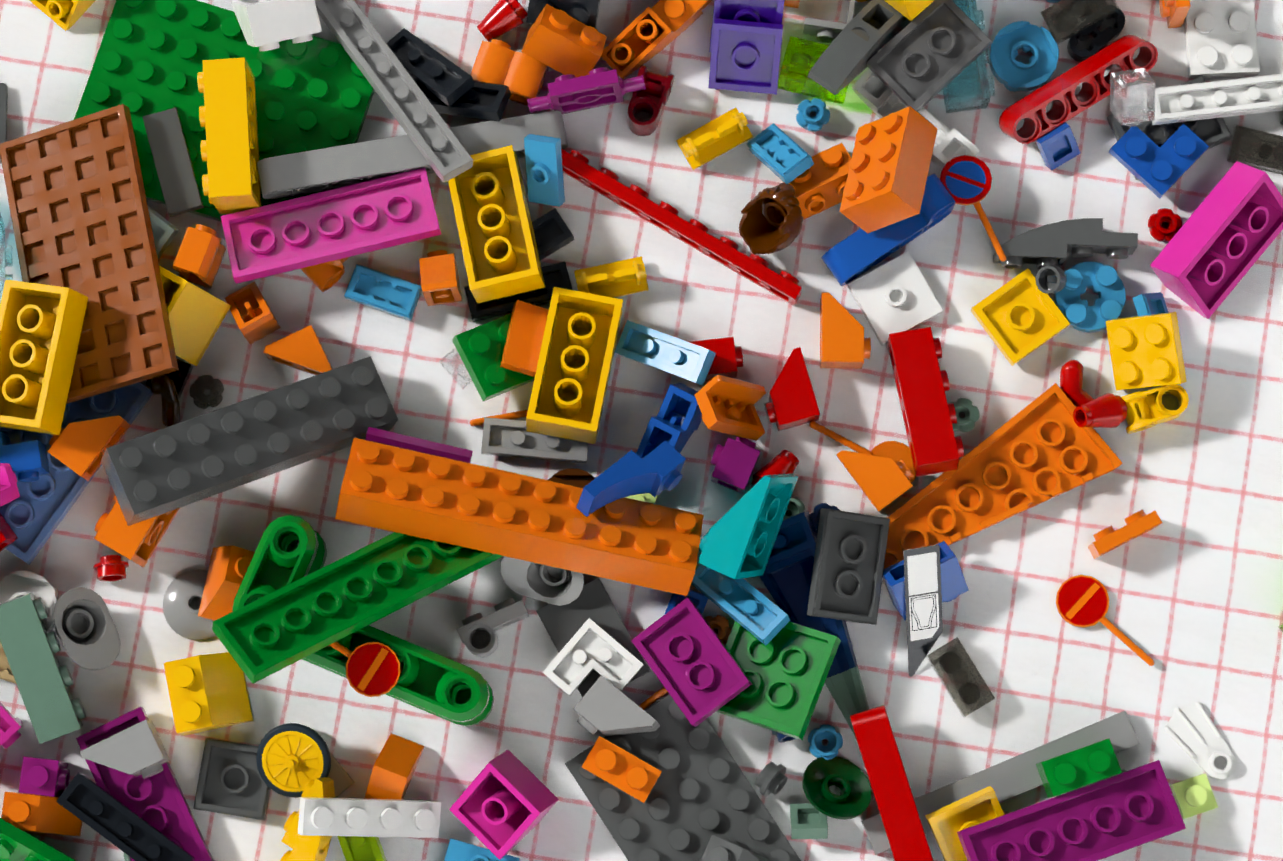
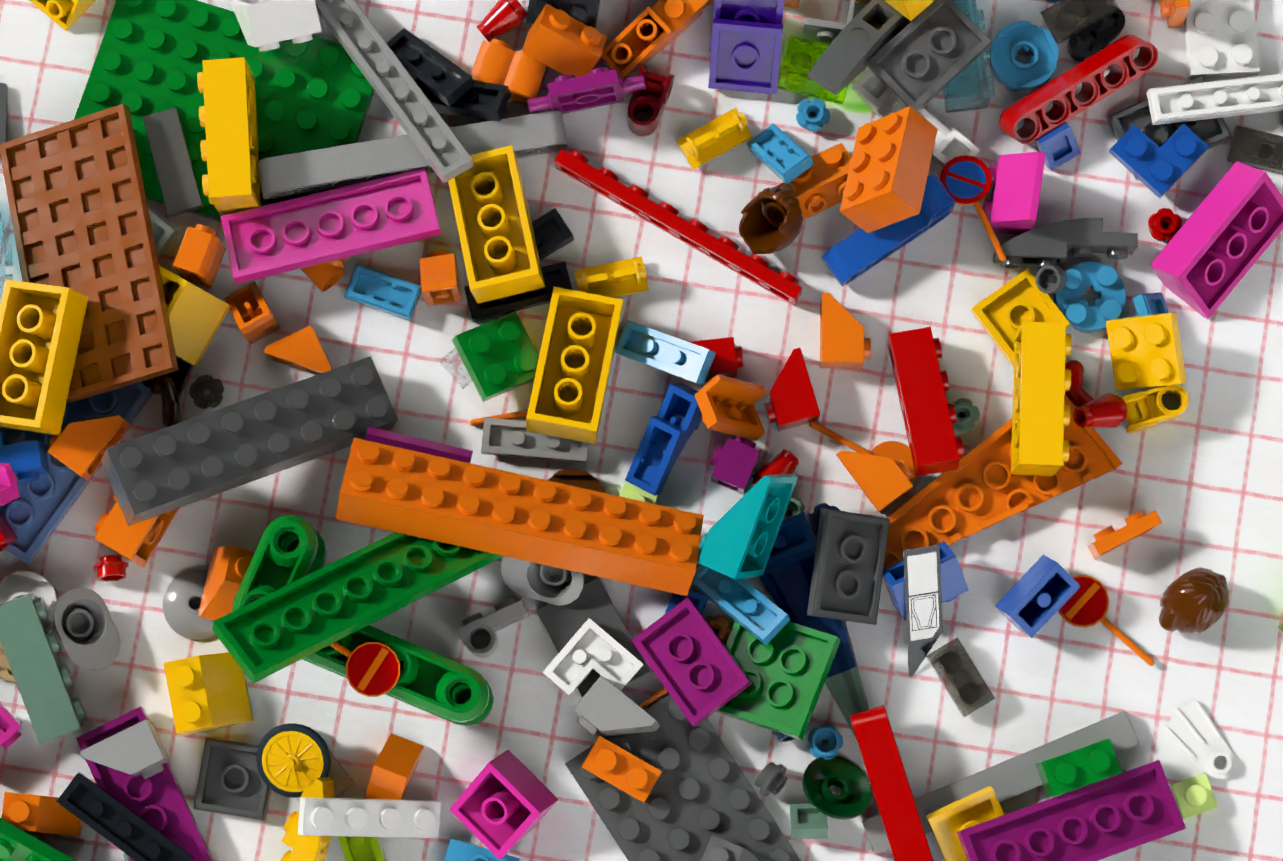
magenta brick [18,757,70,798] -> none
orange tile [500,300,549,377] -> none
dark azure plate [524,134,565,207] -> none
blue slope [576,441,686,517] -> none
white plate [847,251,943,346] -> none
clear brick [1110,68,1155,126] -> none
none -> dark pink slope [983,152,1046,235]
none -> blue brick [995,555,1081,638]
none -> yellow brick [1011,321,1072,476]
none -> reddish brown hair [1159,567,1229,634]

